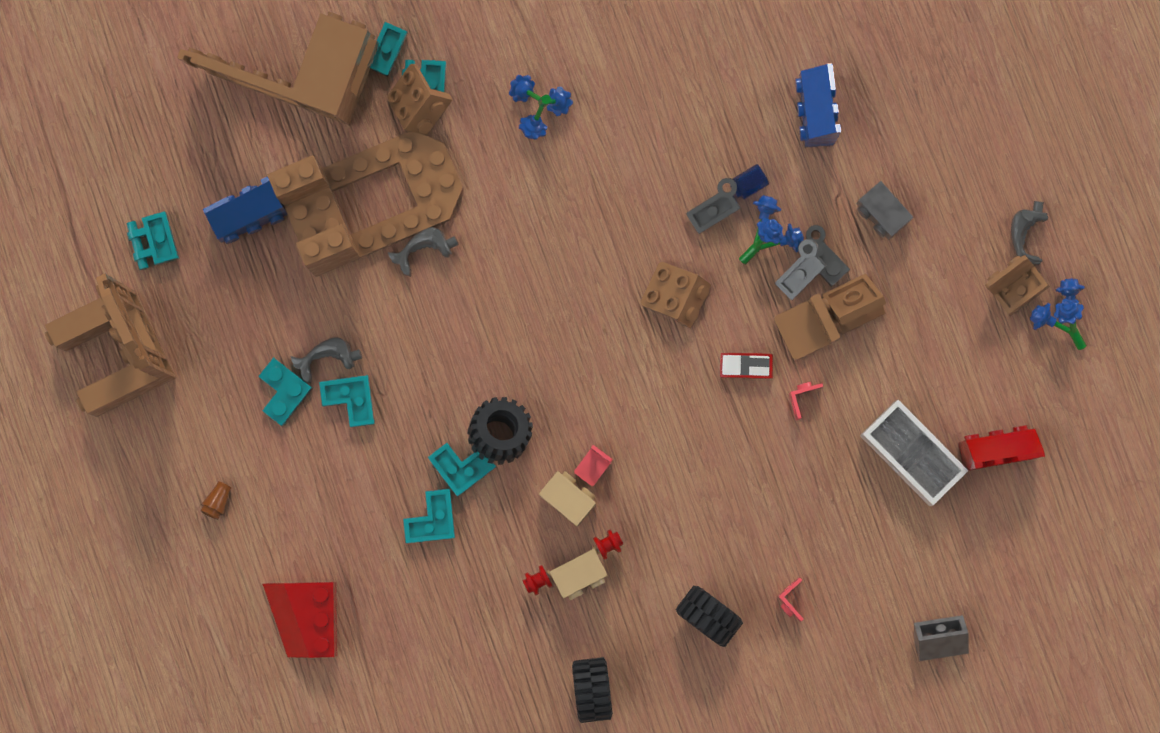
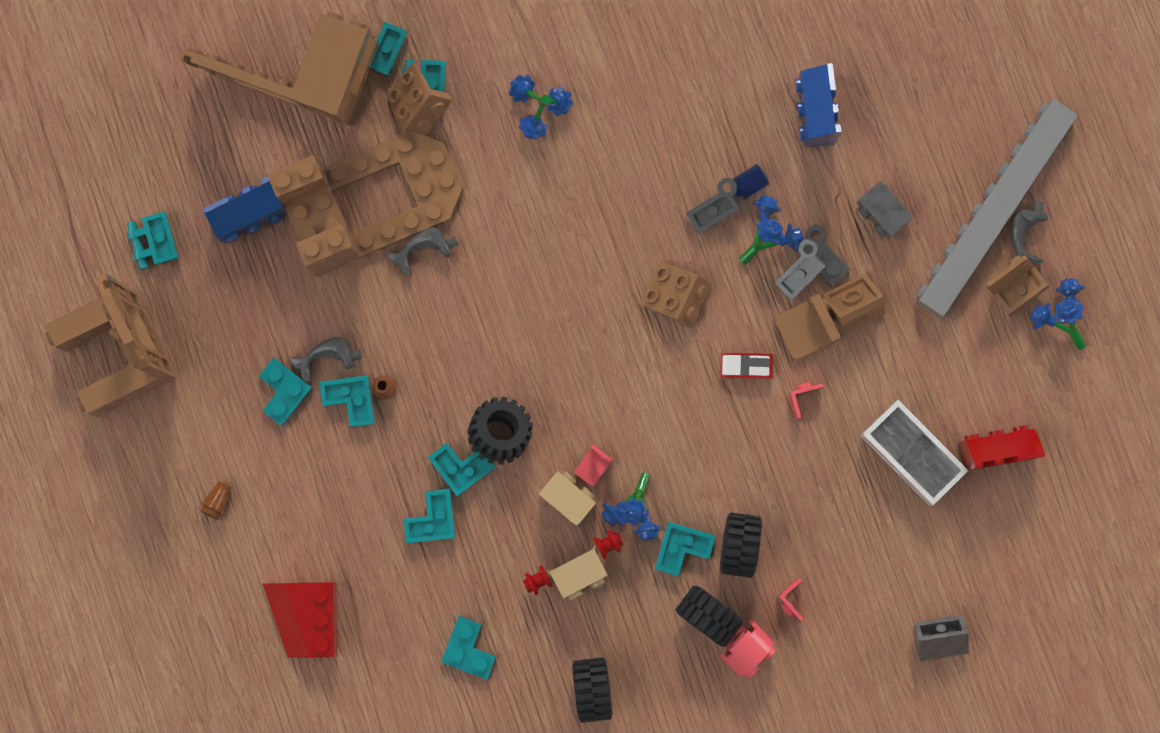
none -> dark orange cone [372,375,397,400]
none -> teal plate [441,616,496,680]
none -> blue plant [601,473,662,541]
none -> teal plate [655,522,716,576]
none -> coral brick [718,620,776,678]
none -> black tyre [720,512,762,578]
none -> light grey brick [916,98,1078,319]

